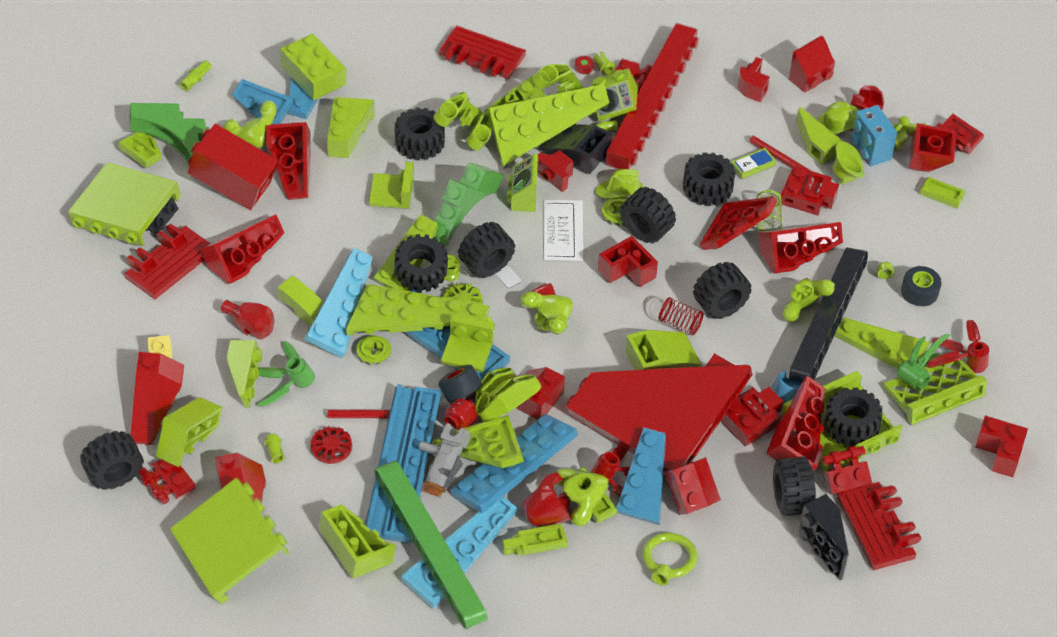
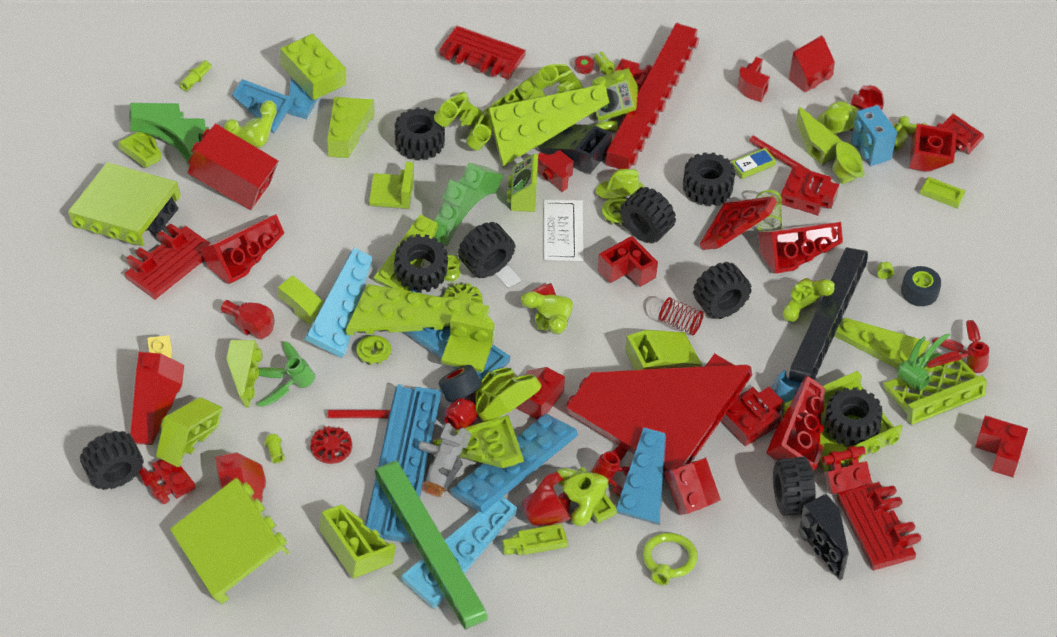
red wedge [266,122,311,200] -> none

